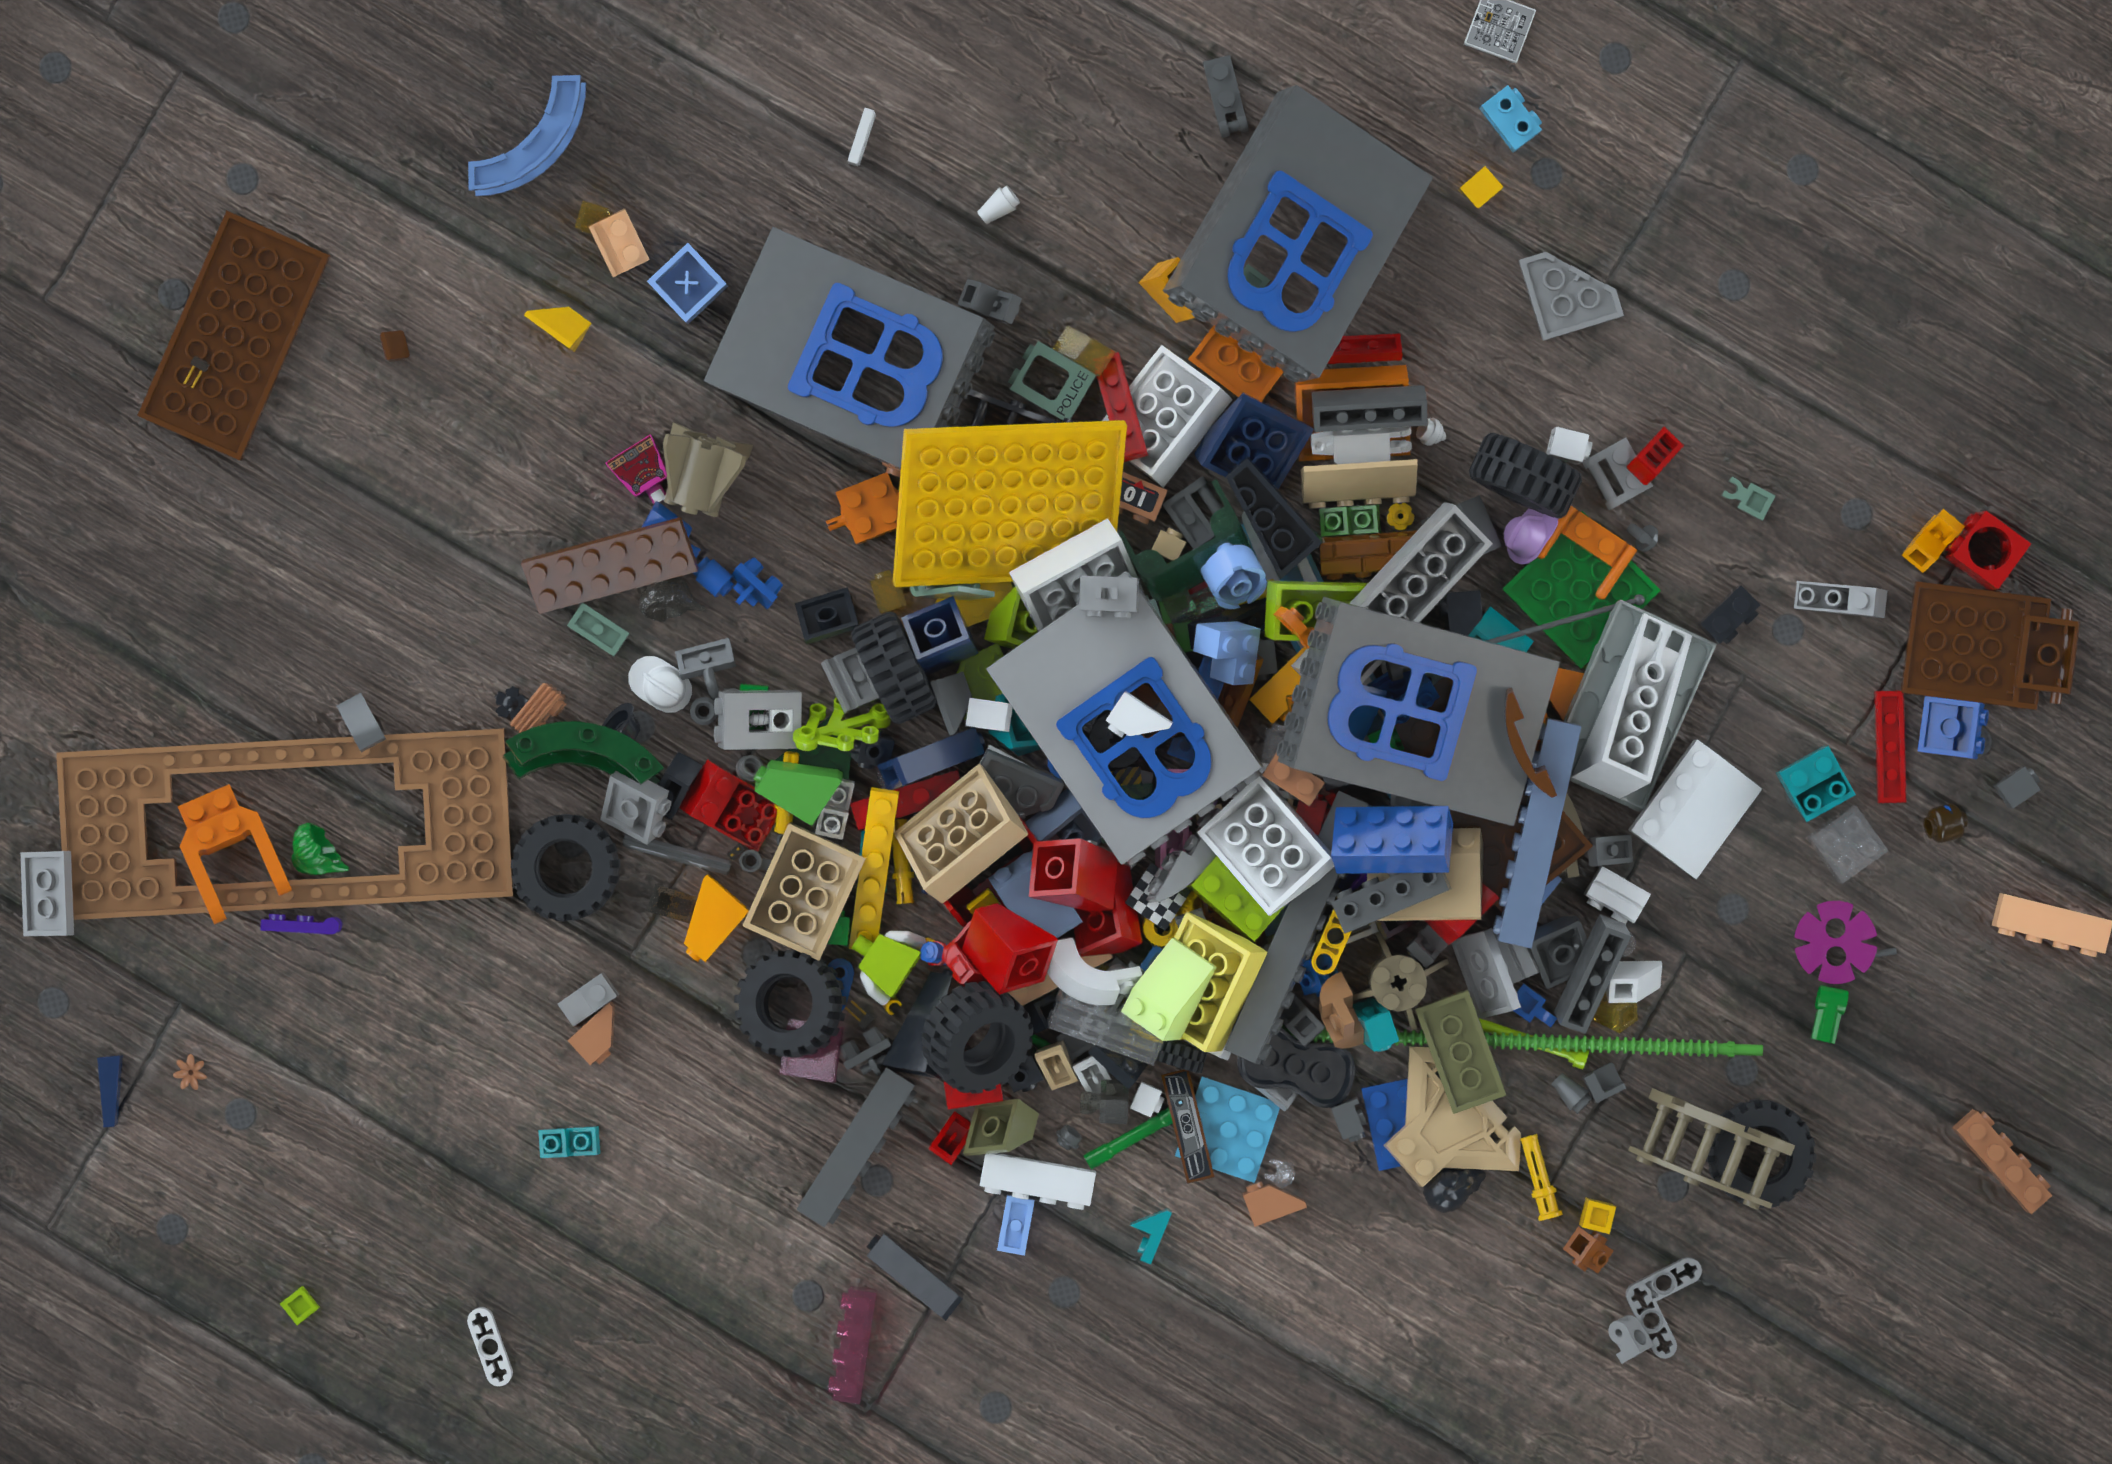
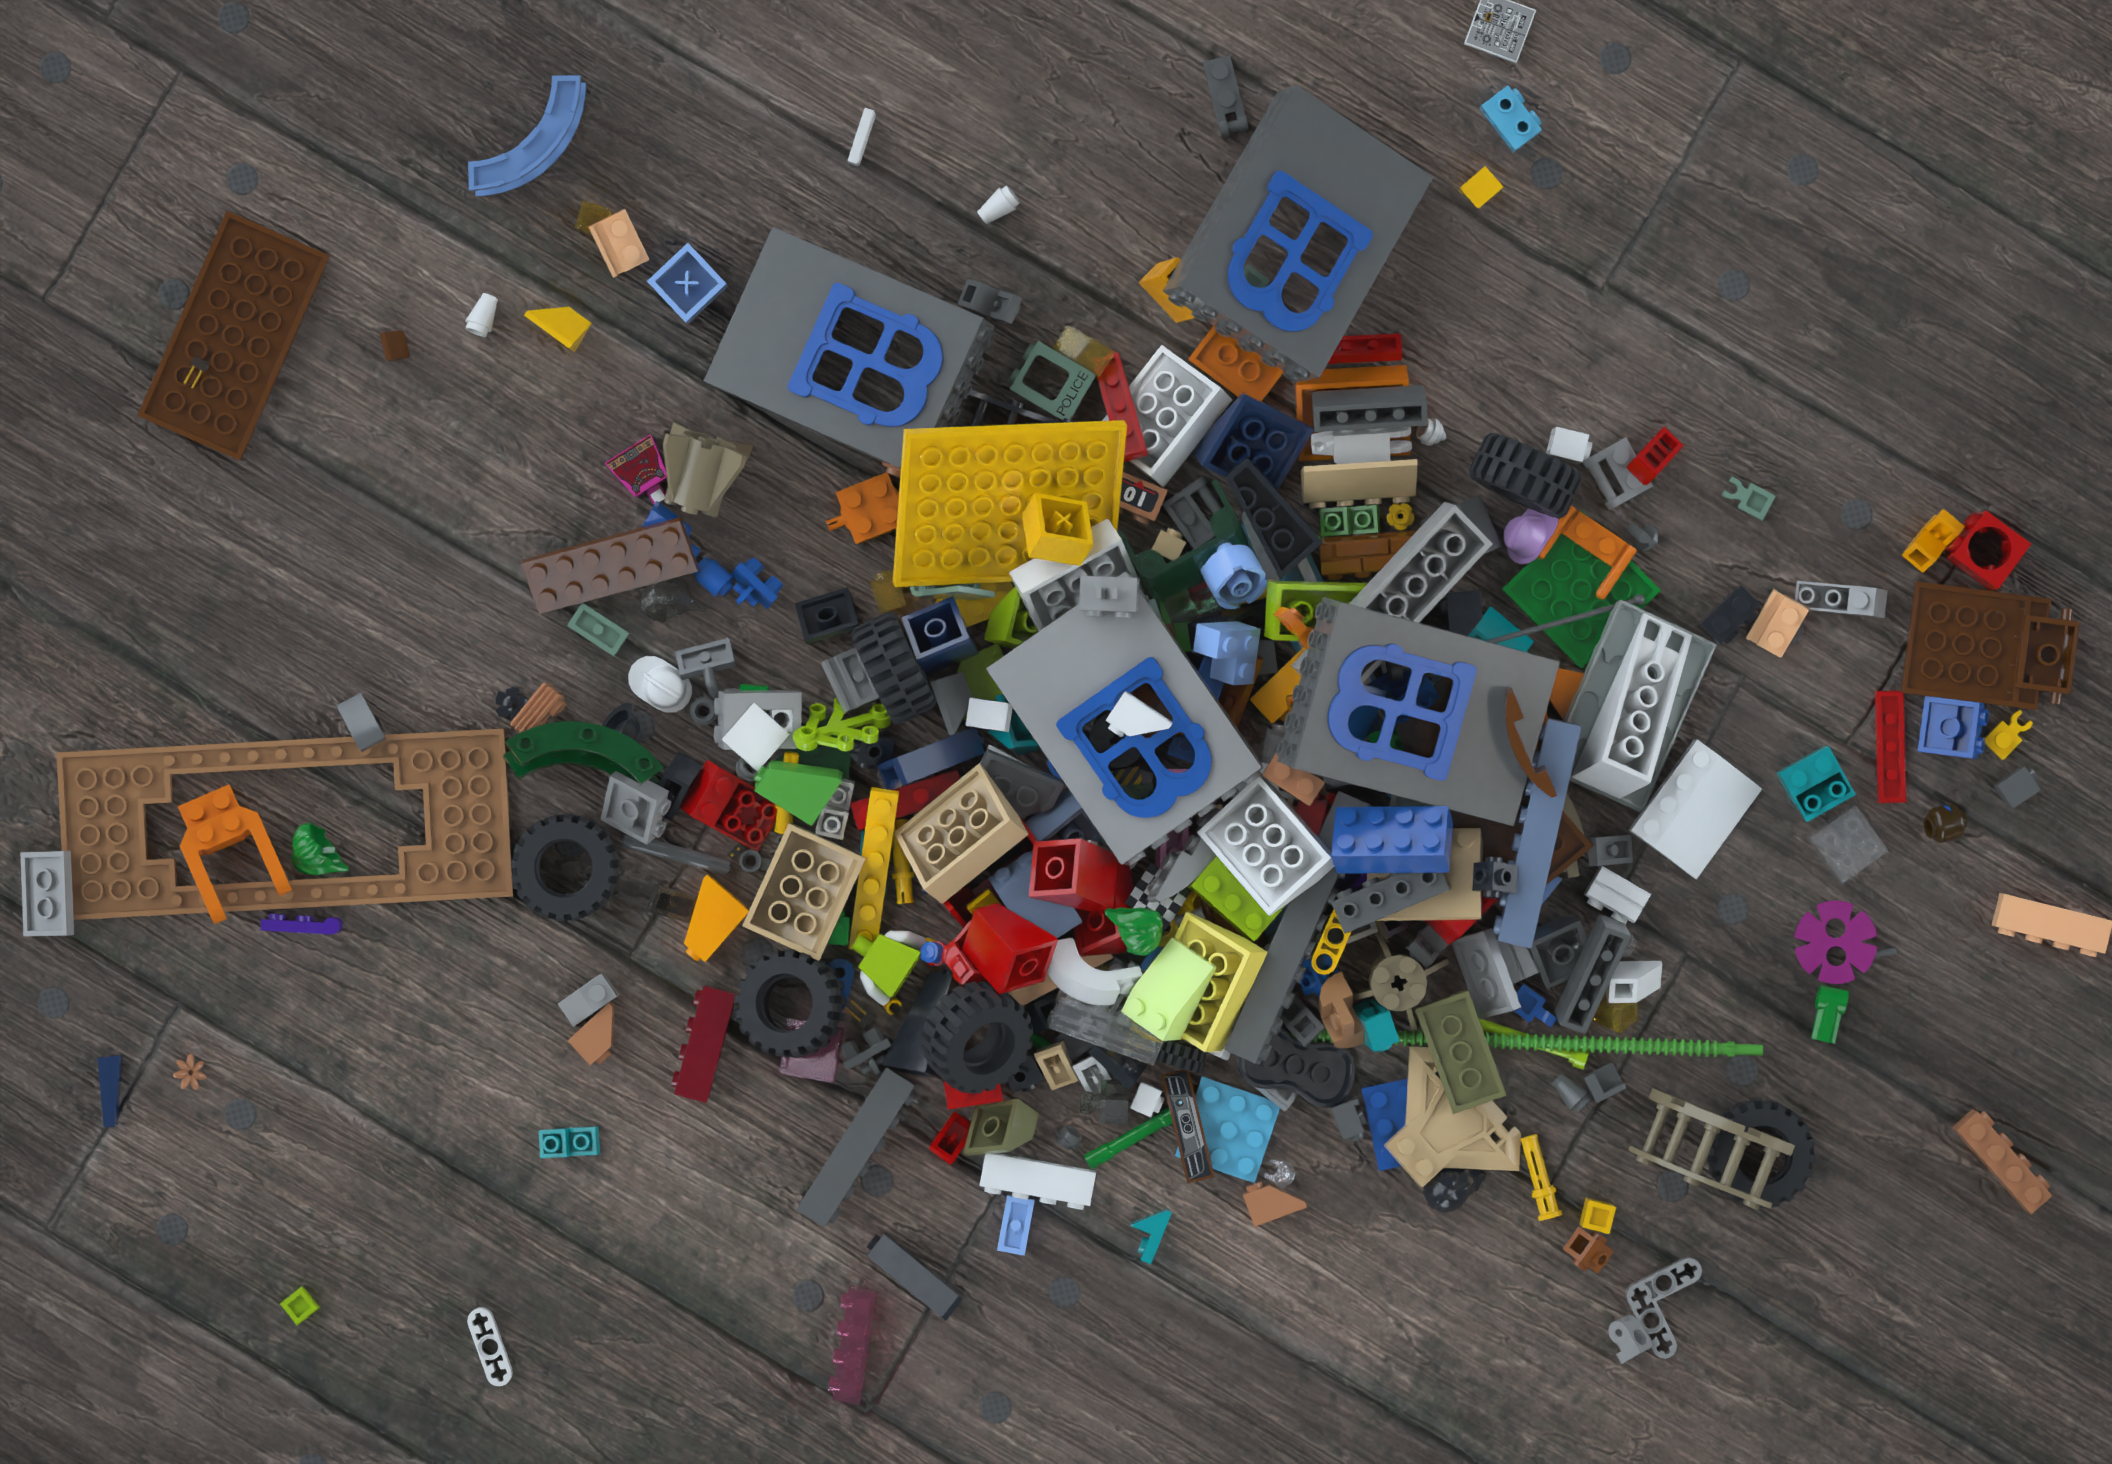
light grey plate [1518,252,1624,341] -> none
none -> white cone [465,293,498,337]
none -> dark red brick [671,985,737,1103]
none -> white sticker [722,703,790,772]
none -> yellow brick [1022,493,1094,566]
none -> green hair [1105,907,1163,955]
none -> black brick [1472,857,1518,899]
none -> light nougat plate [1746,588,1809,658]
none -> yellow plate [1984,710,2033,760]

